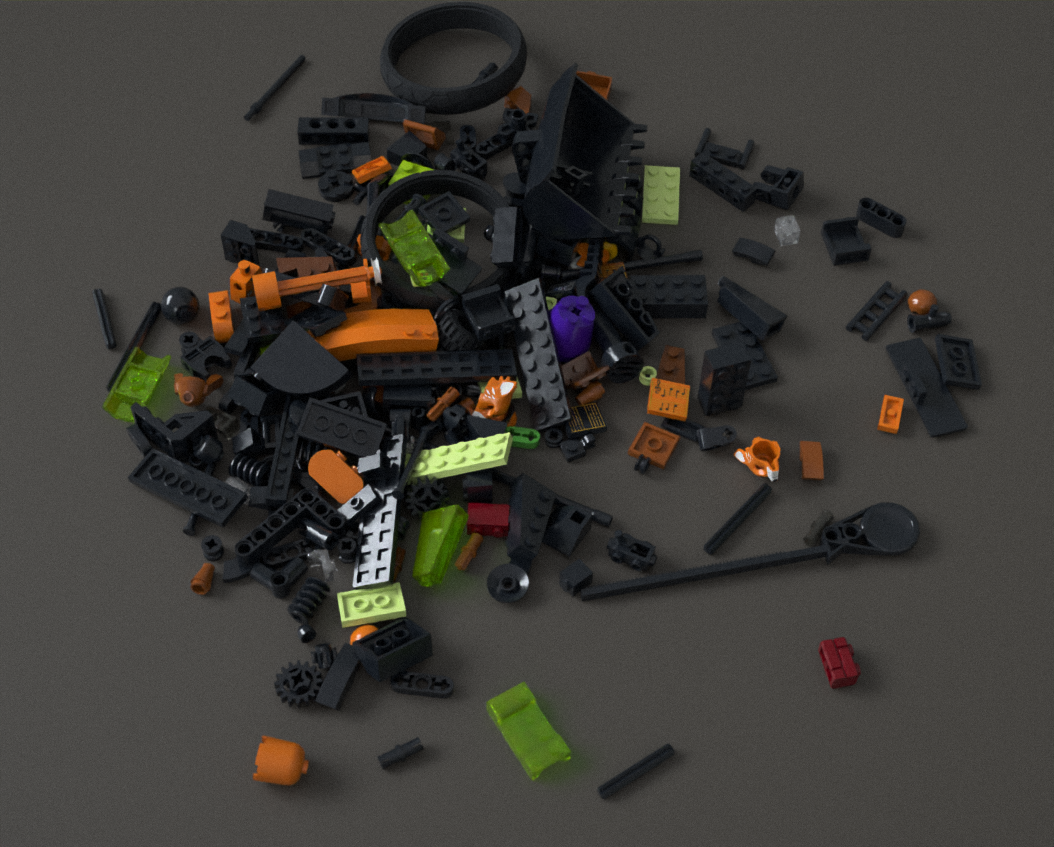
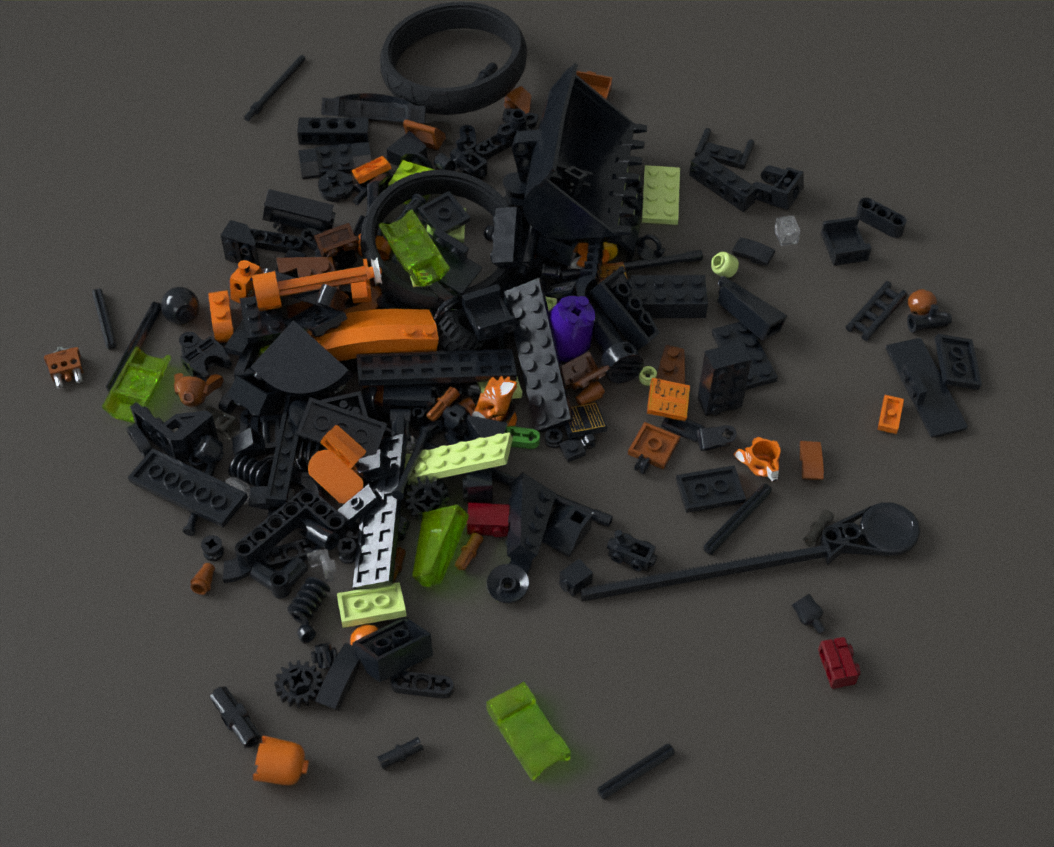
none -> dark orange piece [44,346,84,388]
none -> black piece [210,686,261,748]
none -> reddish brown bracket [314,223,359,257]
none -> orange panel [320,425,366,470]
none -> black plate [676,465,746,513]
none -> yellowish green head [711,251,739,278]
none -> black piece [791,593,826,634]

